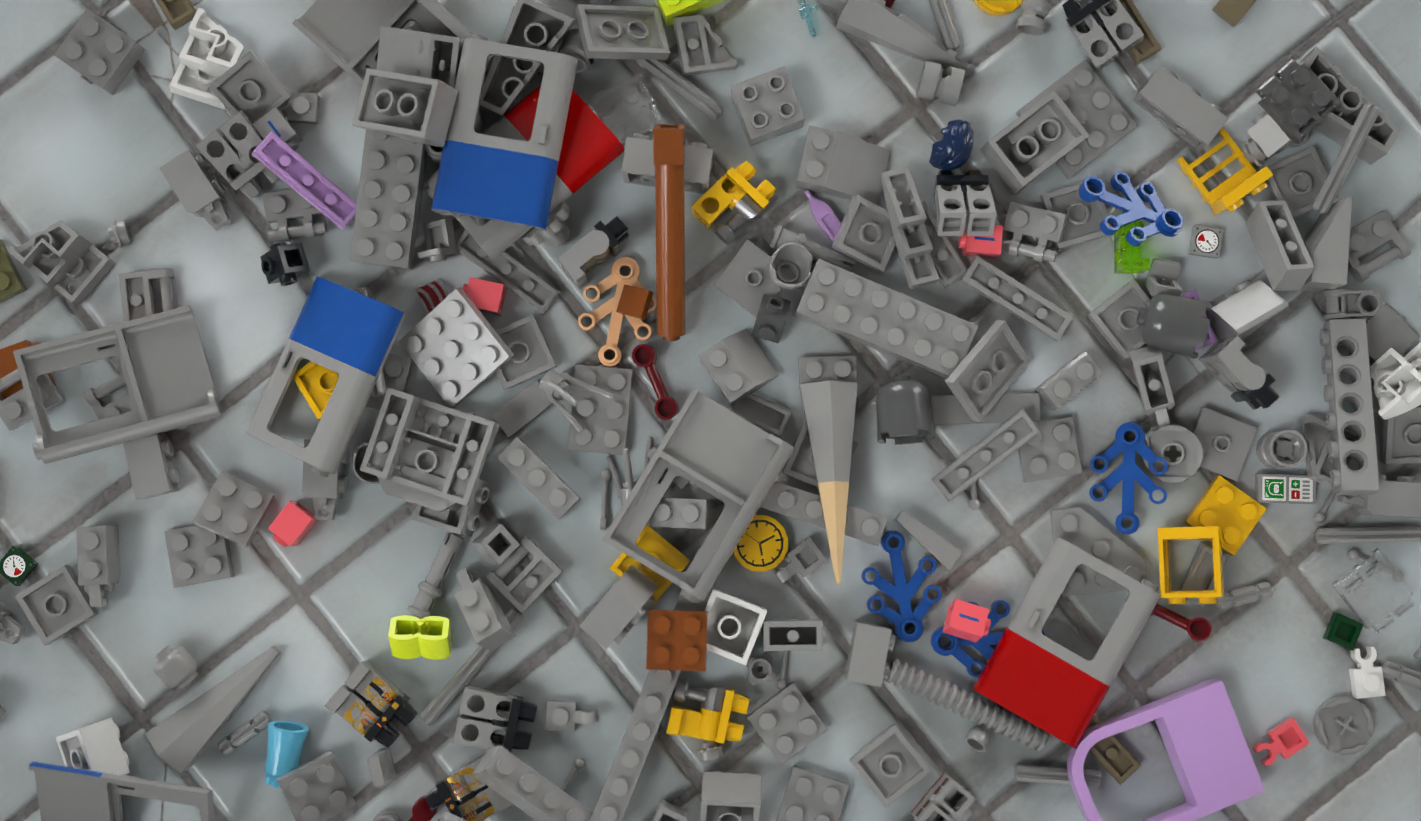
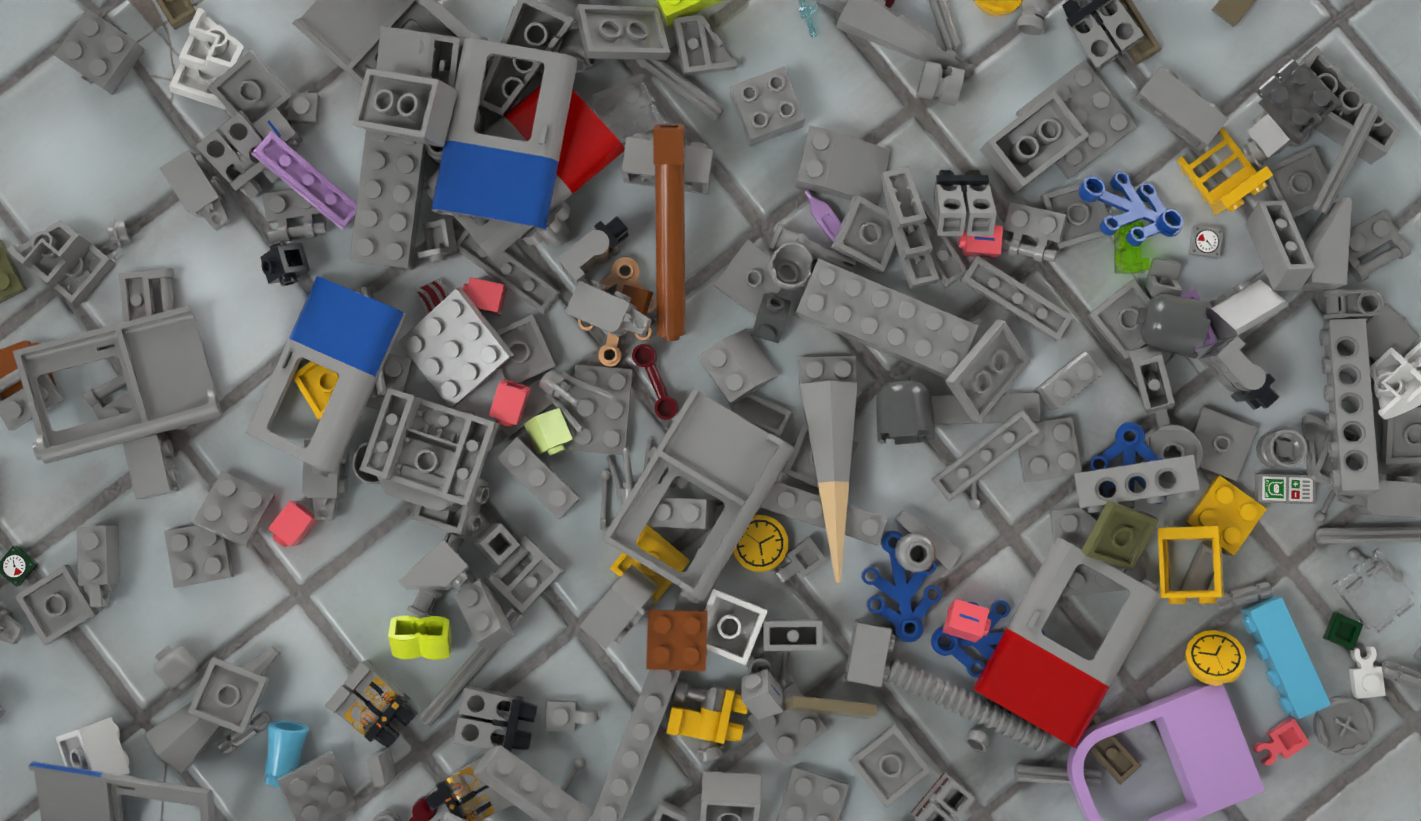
yellow hips [691,161,776,246] -> none
dark blue hair [929,119,974,170] -> none
dark red bar [1150,602,1212,642] -> none
none -> light grey plate [187,657,269,734]
none -> light grey slope [398,540,470,590]
none -> coral brick [489,379,532,427]
none -> yellowish green brick [524,408,573,456]
none -> light grey hinge [565,280,652,337]
none -> light grey brick [741,669,784,720]
none -> dark tan tile [784,696,877,719]
none -> light grey head [895,533,935,572]
none -> light grey brick [1074,455,1201,513]
none -> olive plate [1081,500,1159,570]
none -> yellow tile [1185,630,1246,686]
none -> medium azure brick [1241,596,1331,719]

